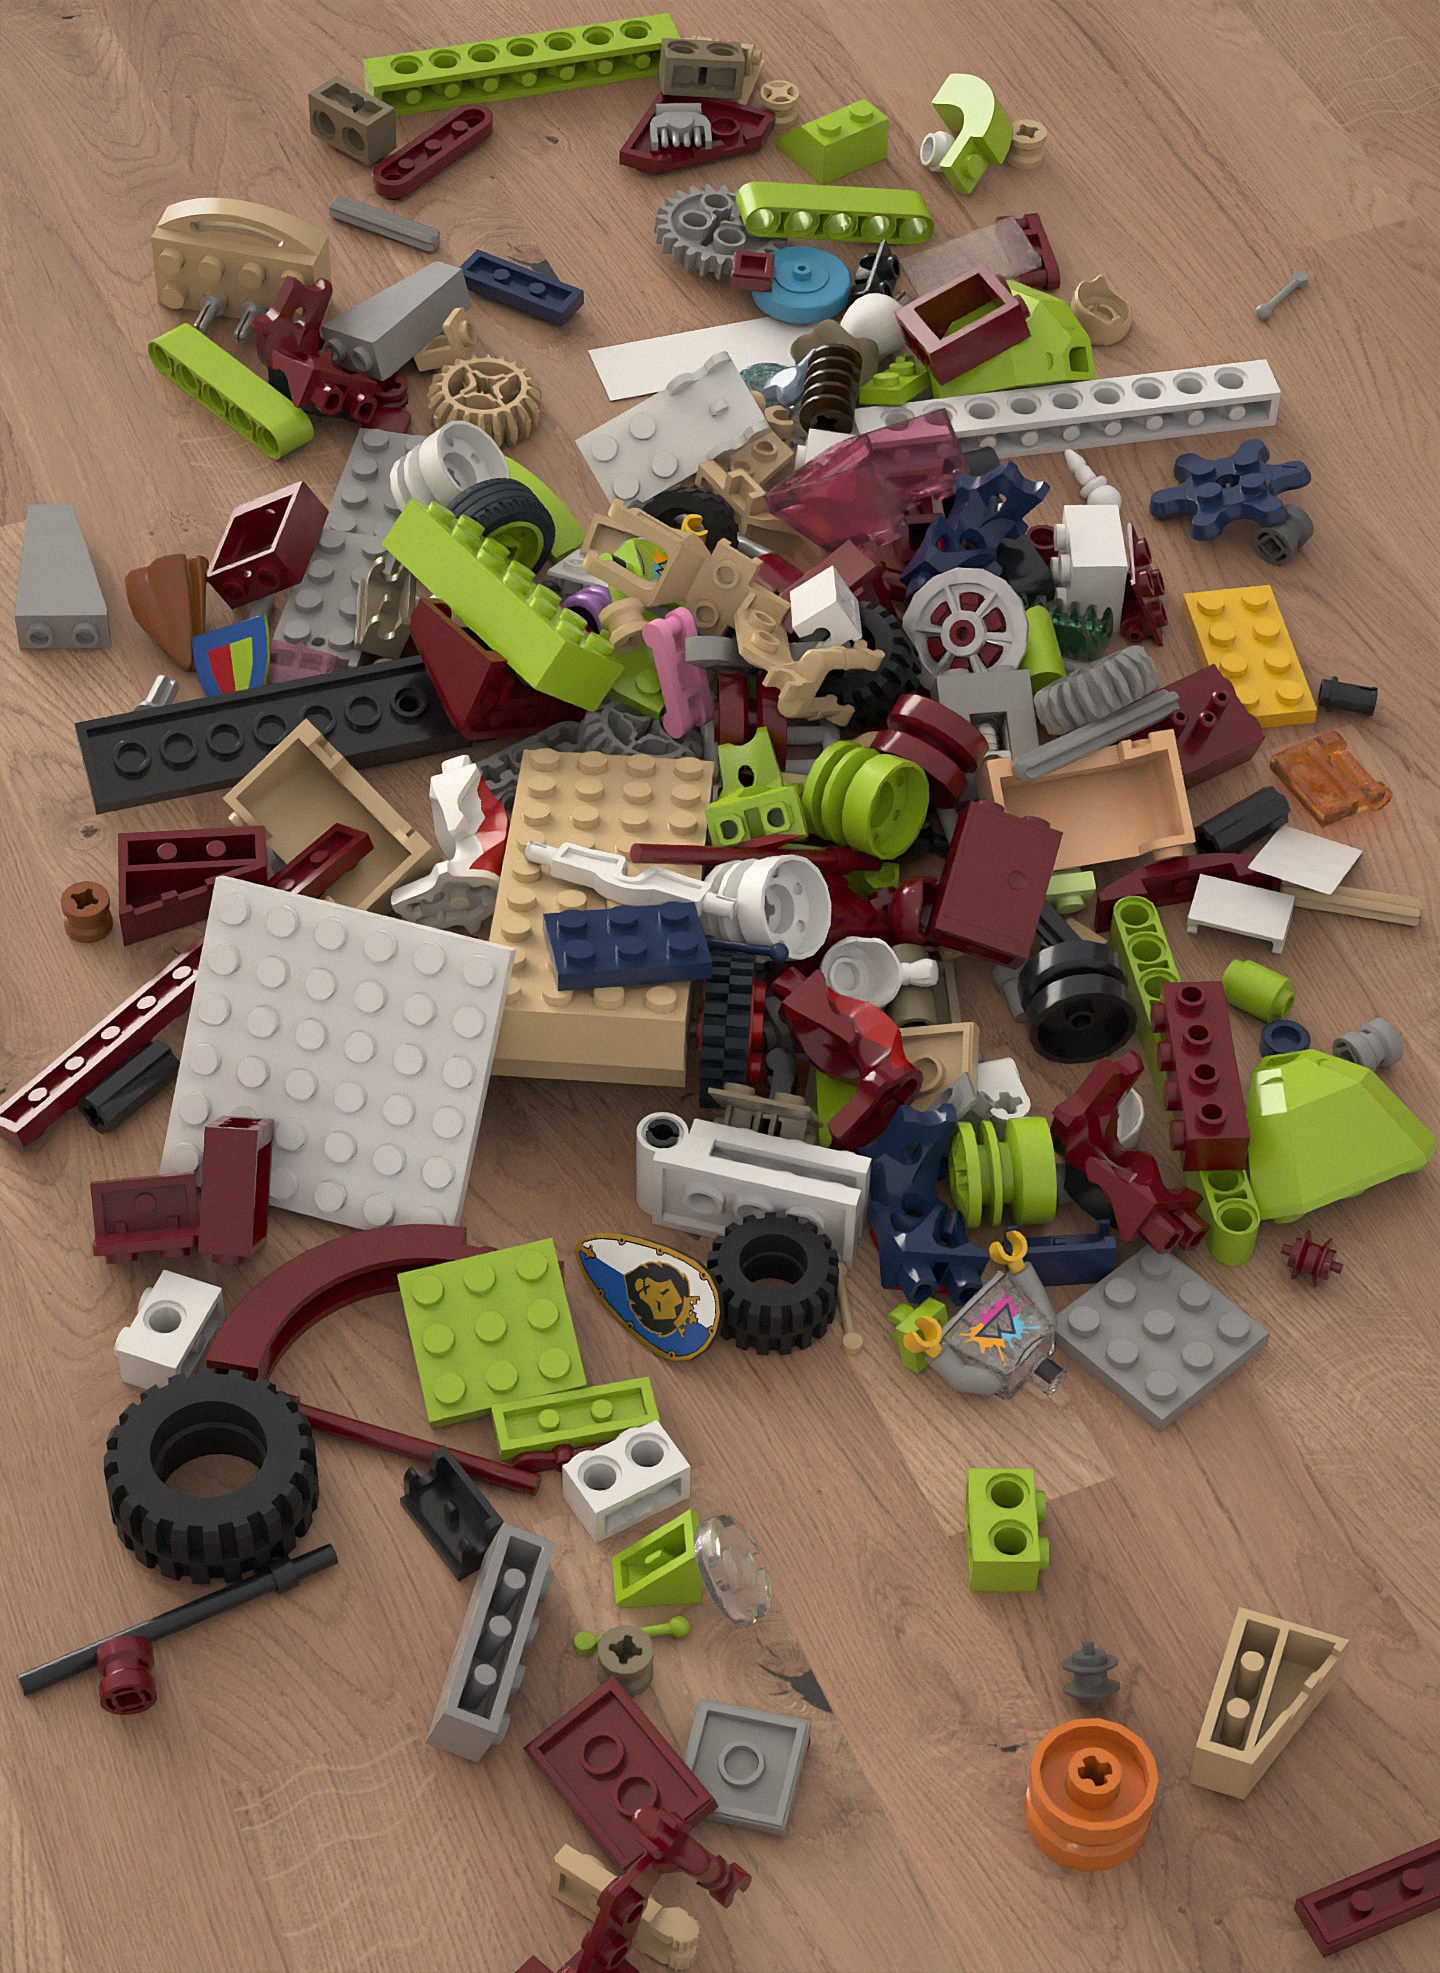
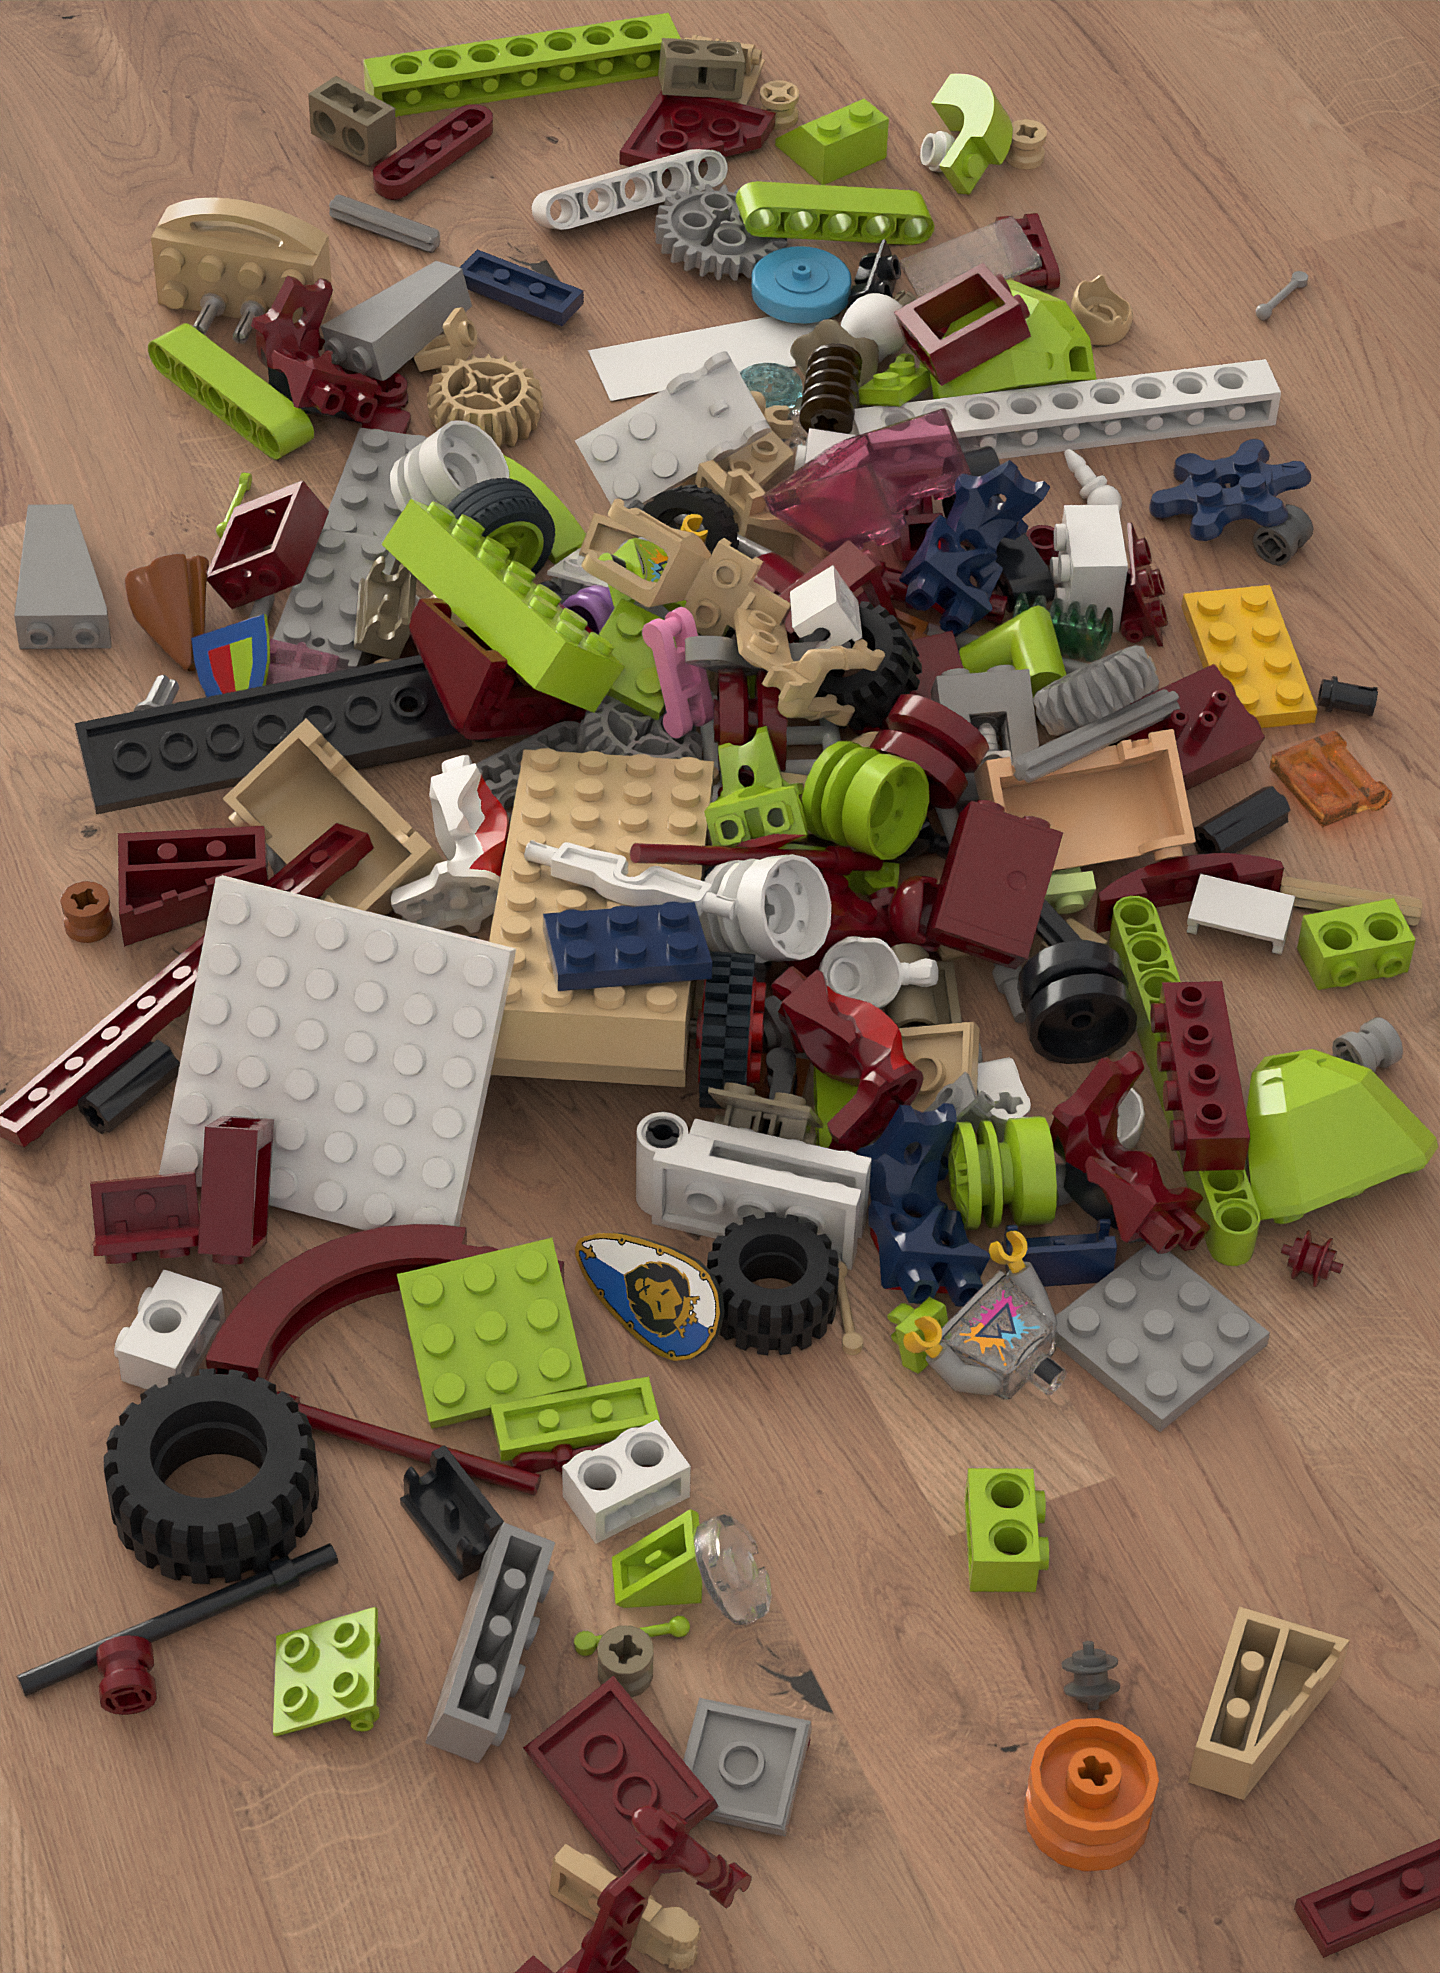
tan wheel [598,597,649,654] -> none
light grey piece [650,103,712,151] -> none
dark blue hinge [704,935,789,963] -> none
dark red tile [730,250,775,292] -> none
sand blue rock [762,349,816,407] -> none
flat silver piece [902,568,1029,691] -> none
lime brick [1221,959,1296,1023] -> none
white sticker [1248,825,1363,895] -> none
dark blue tile [1259,1020,1311,1058] -> none
none -> lime hinge [216,472,252,538]
none -> lime hinge [273,1607,381,1737]
none -> white beam [532,149,728,230]
none -> lime brick [1297,898,1416,990]

